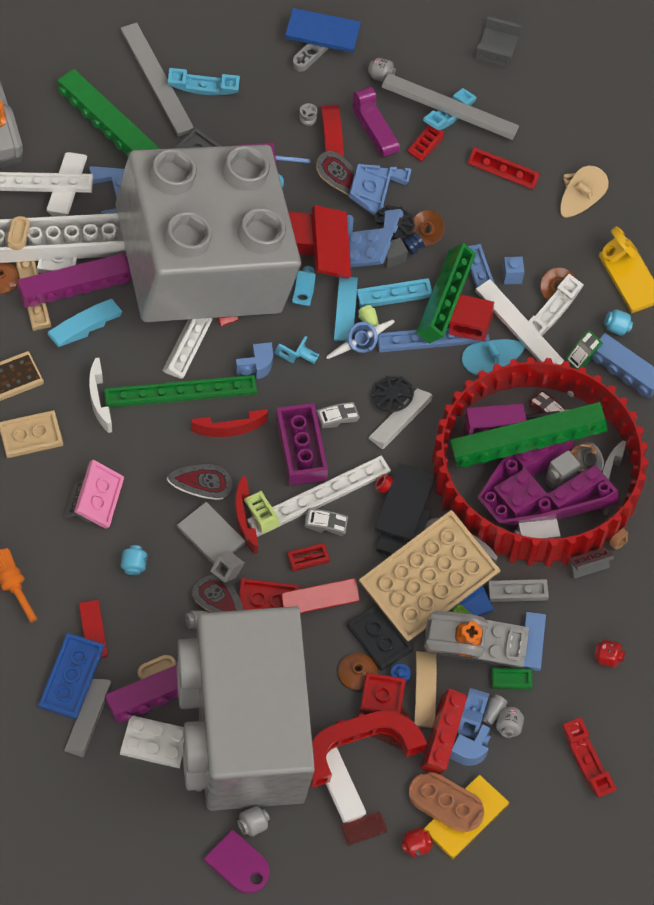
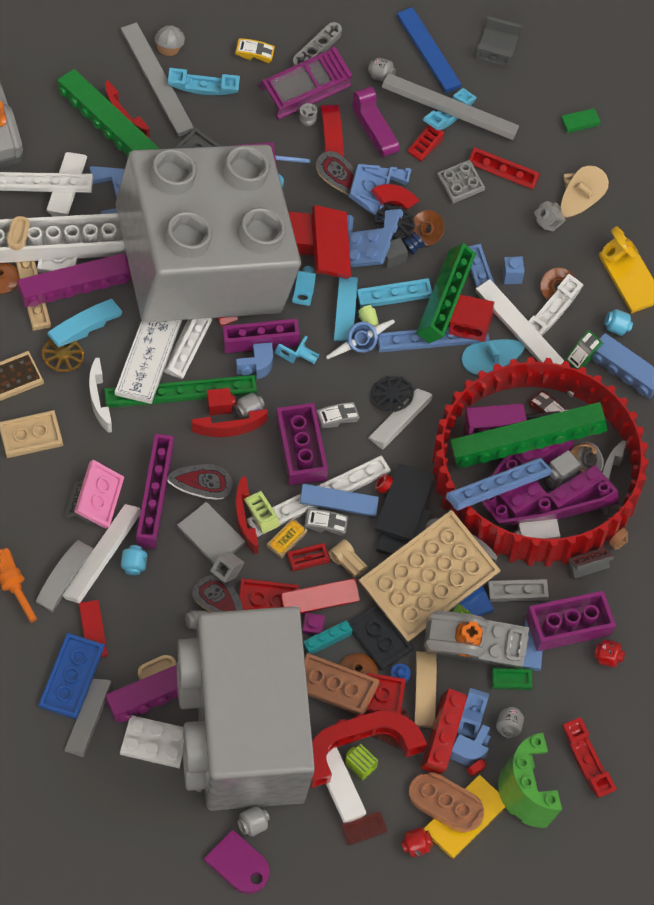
blue tile [285,8,361,53] -> none
light grey cone [482,694,508,725] -> none
none -> light grey slope [36,540,94,612]
none -> pearl gold wheel [42,339,84,372]
none -> white tile [63,504,141,603]
none -> red slope [105,80,150,139]
none -> white tile [115,320,182,404]
none -> magenta brick [136,434,174,549]
none -> light grey piece [155,25,185,56]
none -> red brick [207,388,235,416]
none -> magenta brick [222,319,300,354]
none -> slope [235,39,275,64]
none -> light grey head [235,393,265,419]
none -> magenta piece [258,47,353,120]
none -> tile [267,518,307,559]
none -> medium blue tile [299,484,379,517]
none -> magenta plate [302,613,325,636]
none -> teal piece [303,620,353,654]
none -> nougat tile [304,653,380,715]
none -> tan piece [328,539,368,578]
none -> lime brick [345,744,378,781]
none -> red tile [371,184,420,211]
none -> blue tile [397,7,461,93]
none -> light grey tile [437,160,485,204]
none -> medium blue tile [446,458,552,511]
none -> red tile [467,759,487,776]
none -> bright green cylinder [498,733,562,828]
none -> magenta brick [525,591,616,652]
none -> light grey brick [534,201,566,232]
none -> green tile [561,108,601,133]

